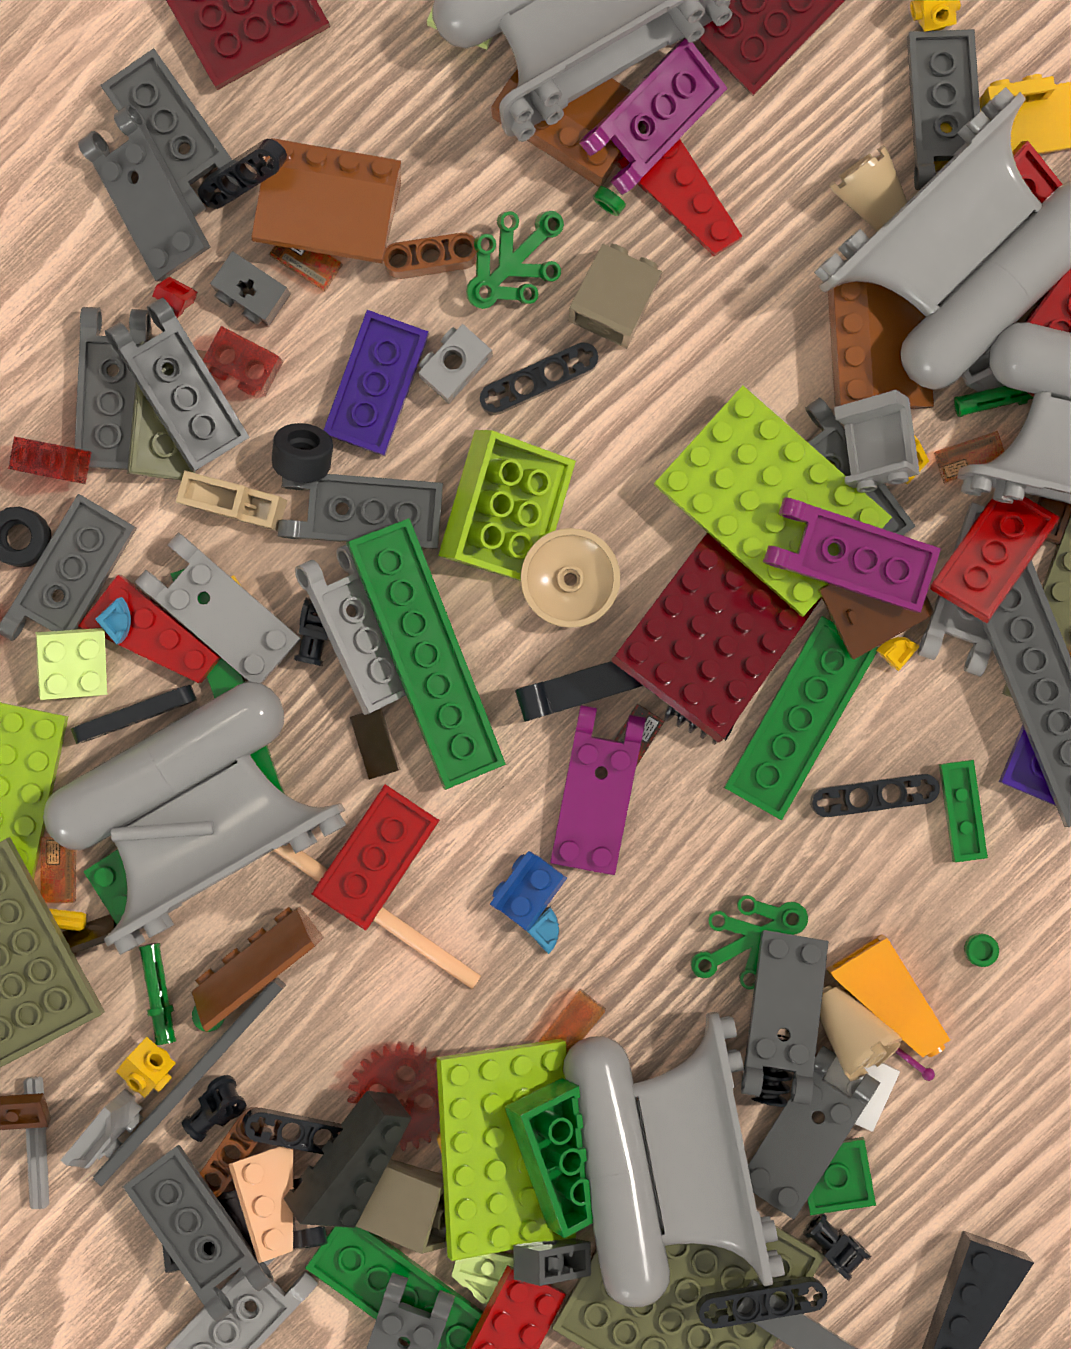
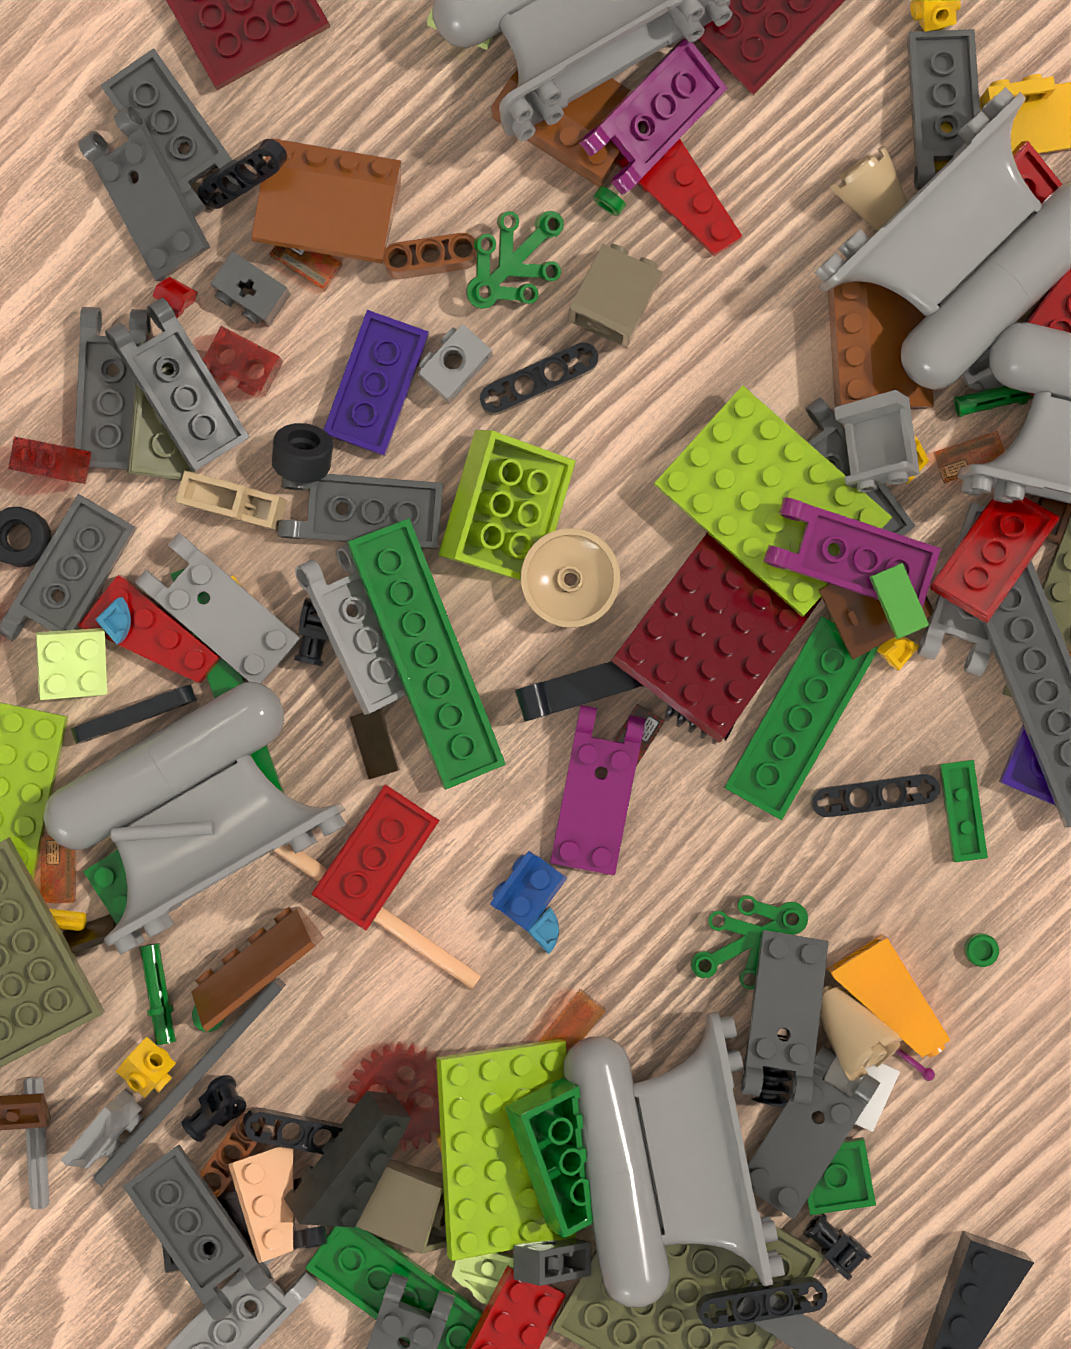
none -> bright green tile [869,563,929,639]

